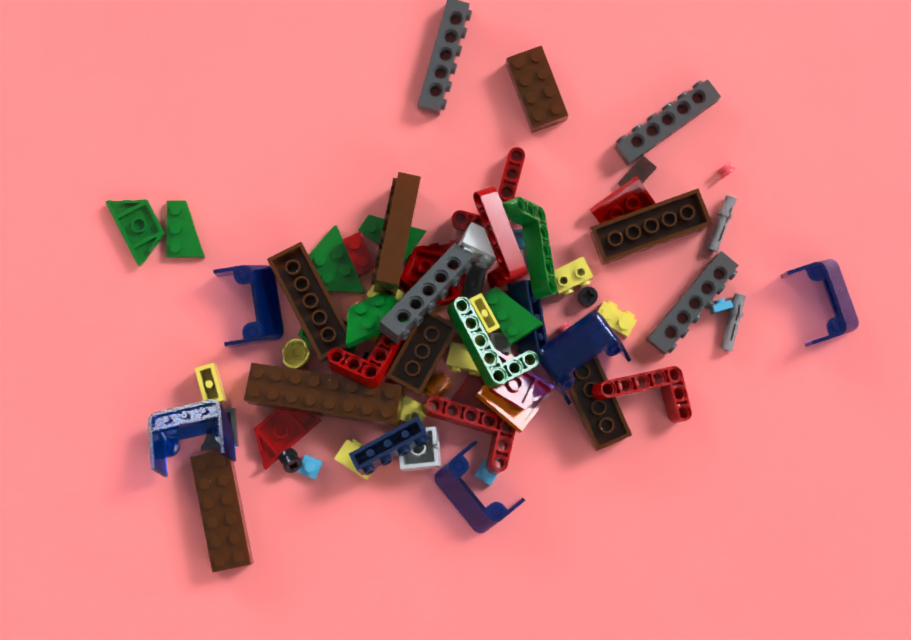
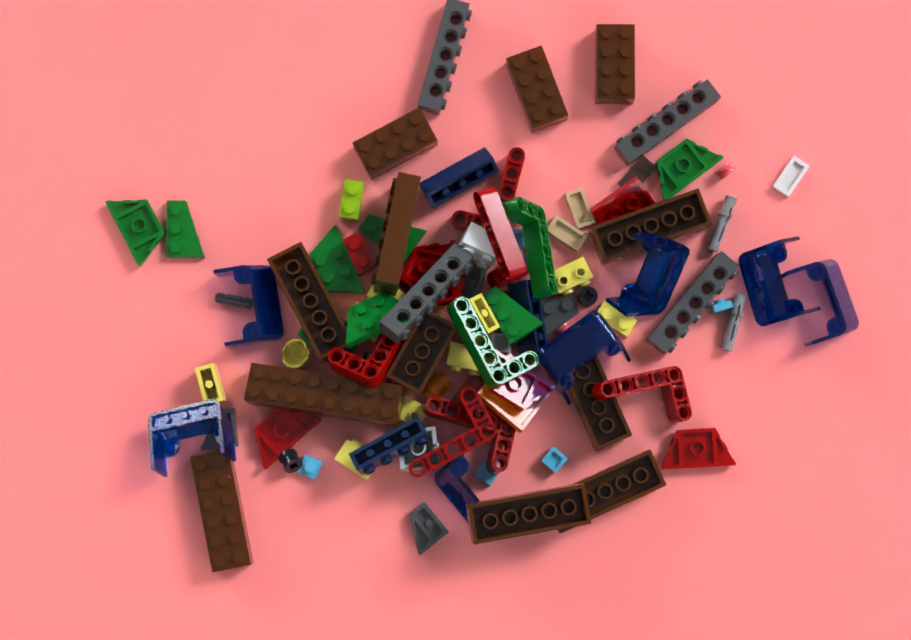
none -> dark grey axle [215,292,253,309]
none -> lime brick [339,179,365,223]
none -> reddish brown brick [352,107,438,180]
none -> red beam [409,387,497,477]
none -> dark grey wing [410,502,449,555]
none -> dark blue brick [419,147,499,208]
none -> reddish brown brick [465,483,592,545]
none -> dark grey wing [541,294,578,336]
none -> medium azure plate [541,446,568,473]
none -> tan tile [548,215,588,252]
none -> reddish brown brick [557,449,667,533]
none -> tan tile [564,187,596,229]
none -> reddish brown brick [595,24,635,104]
none -> clear blue windscreen [606,233,690,317]
none -> green wing [656,138,724,201]
none -> red wing [661,428,736,470]
none -> clear blue windscreen [738,236,821,326]
none -> white tile [772,156,810,198]

